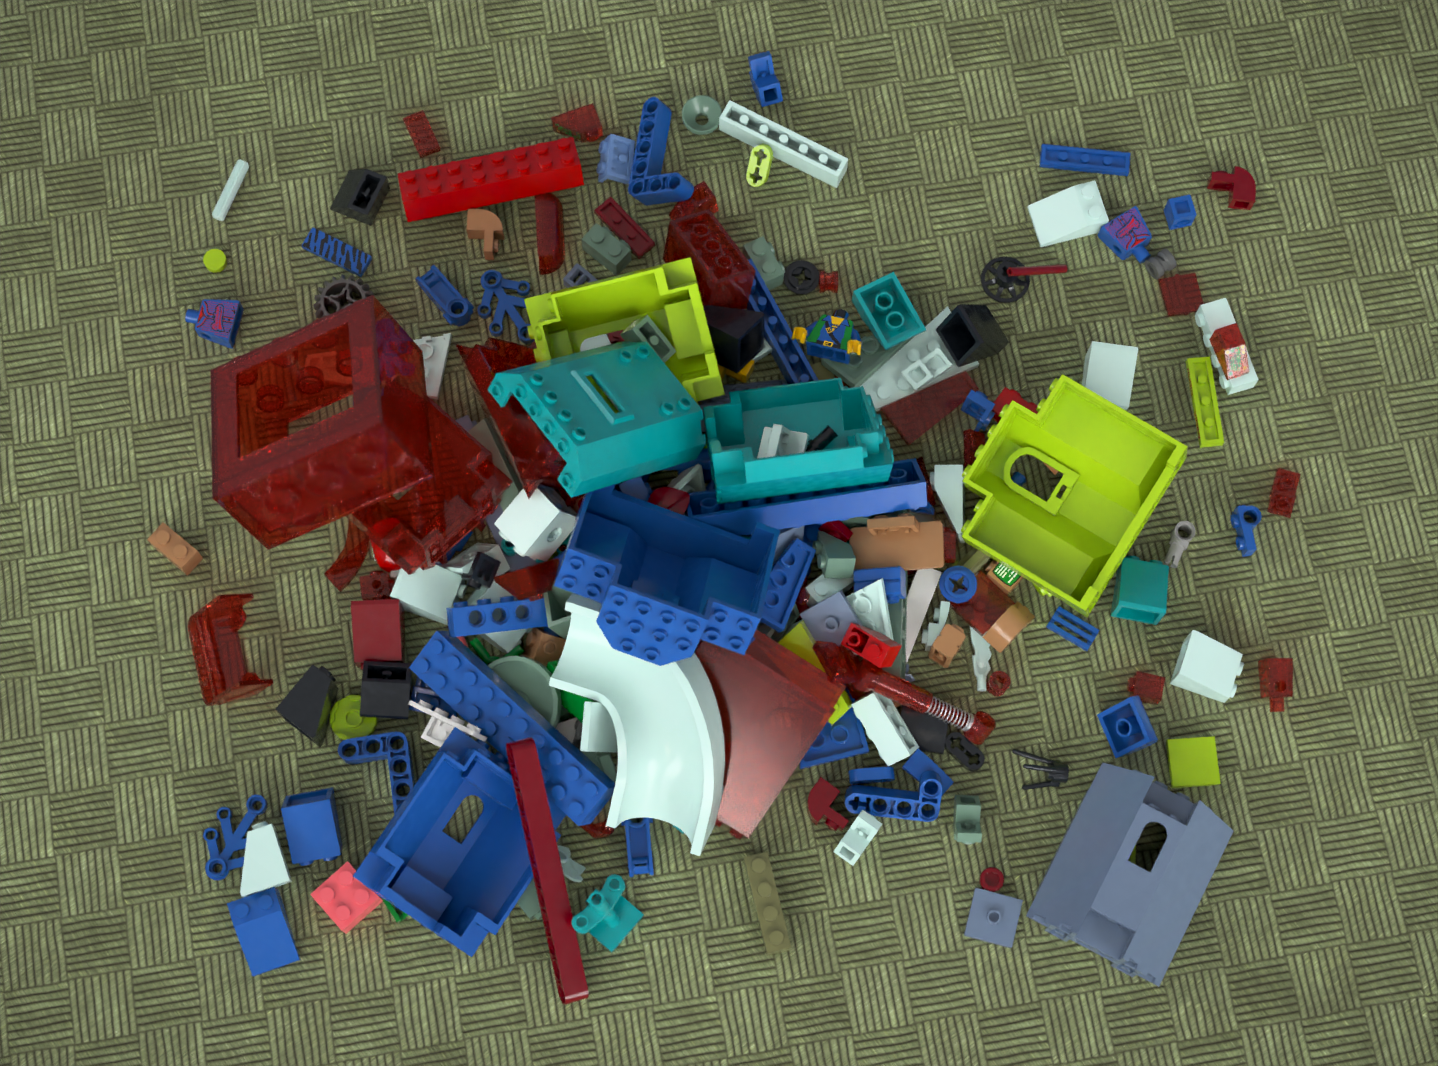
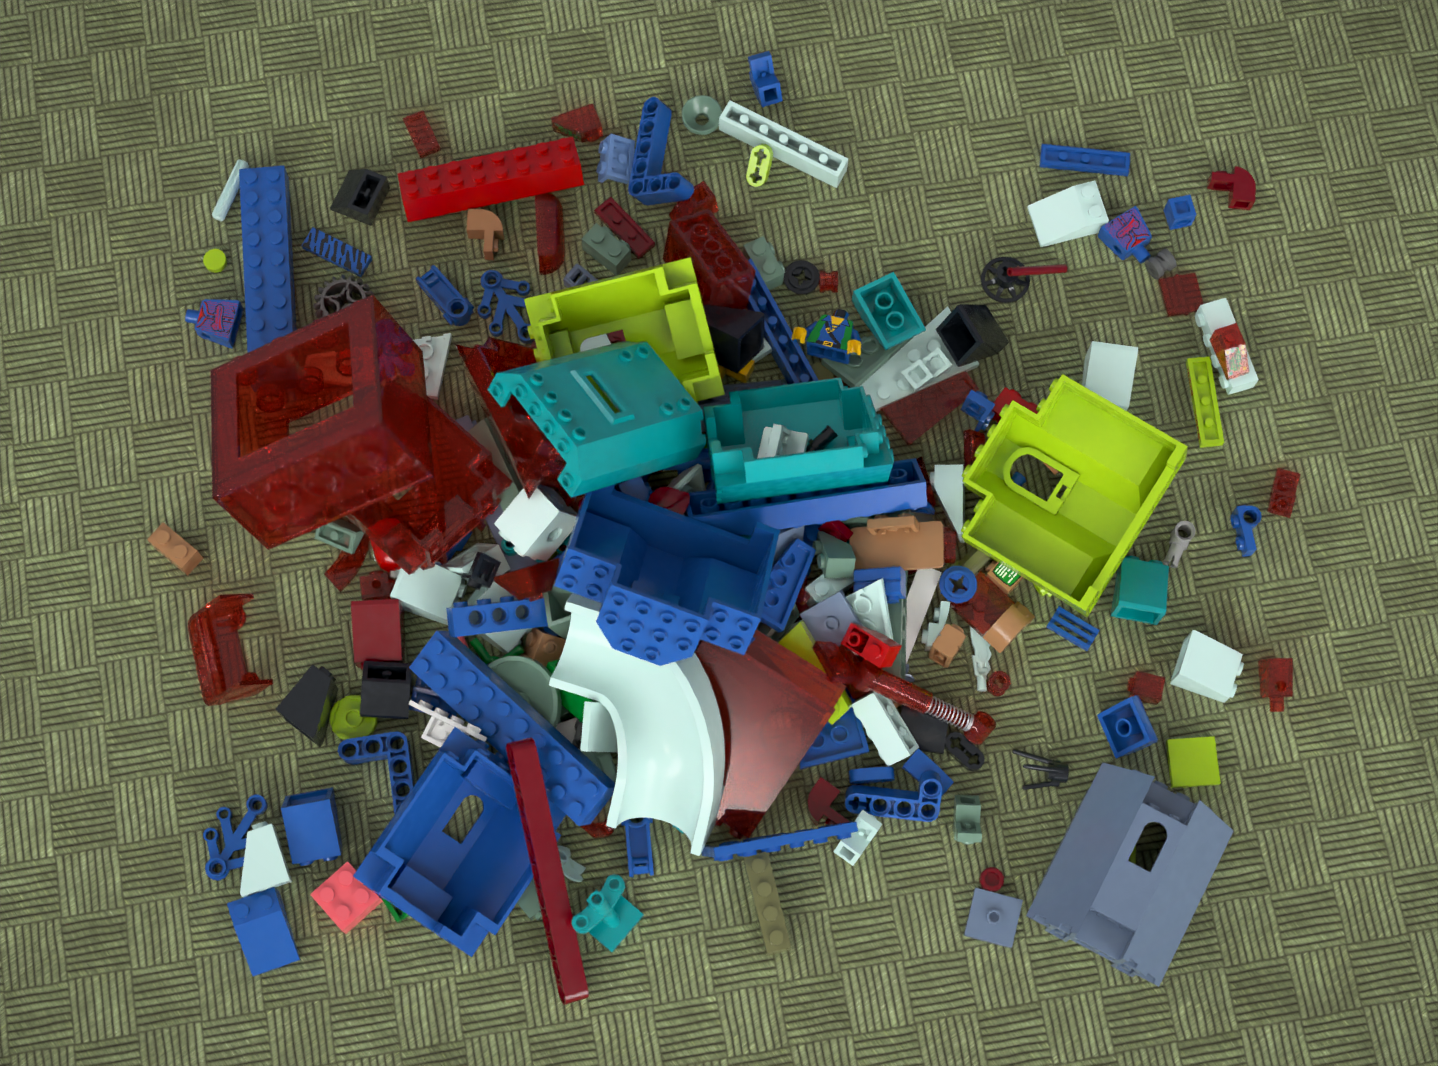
sand green slope [620,315,676,363] -> none
none -> blue brick [239,165,300,390]
none -> sand green slope [314,514,365,554]
none -> blue wing [701,821,858,861]

